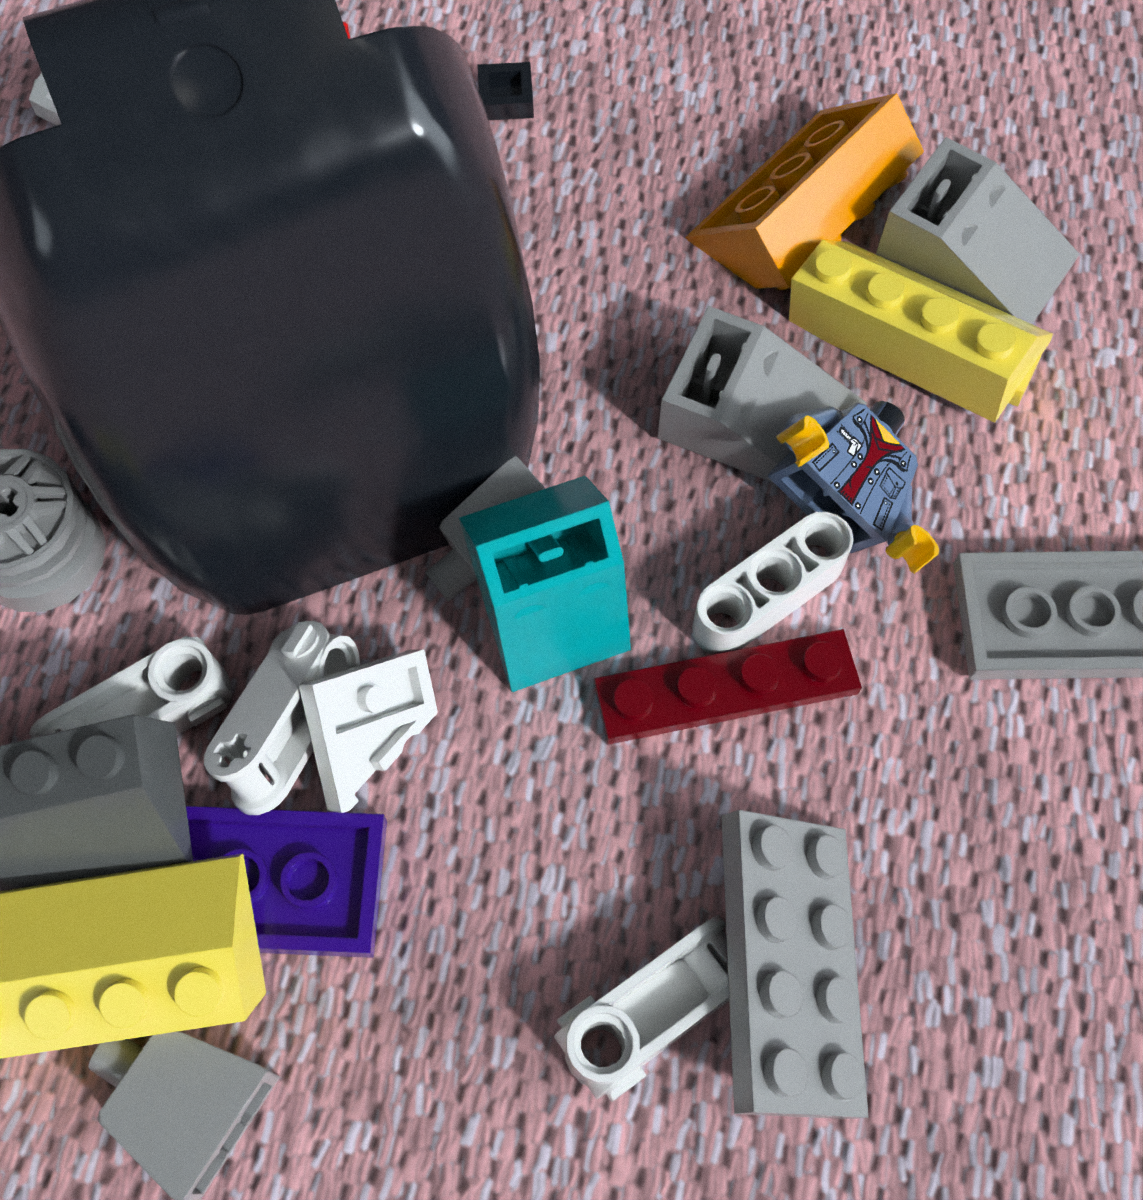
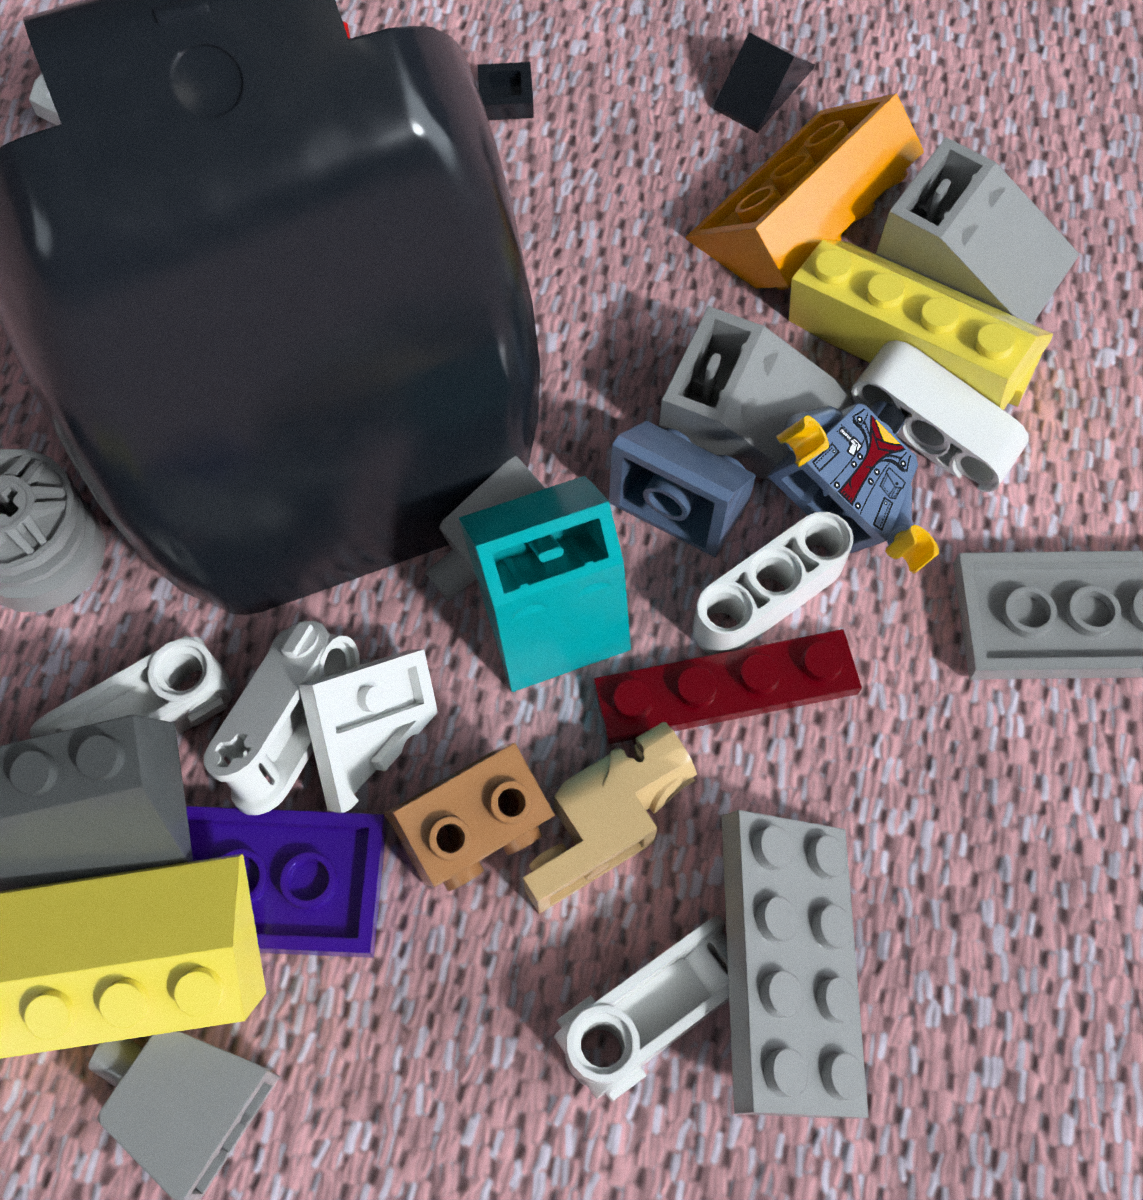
none -> medium nougat brick [385,743,555,891]
none -> tan plate [523,722,697,914]
none -> sand blue slope [609,421,756,558]
none -> black slope [713,32,815,133]
none -> white beam [851,340,1028,492]

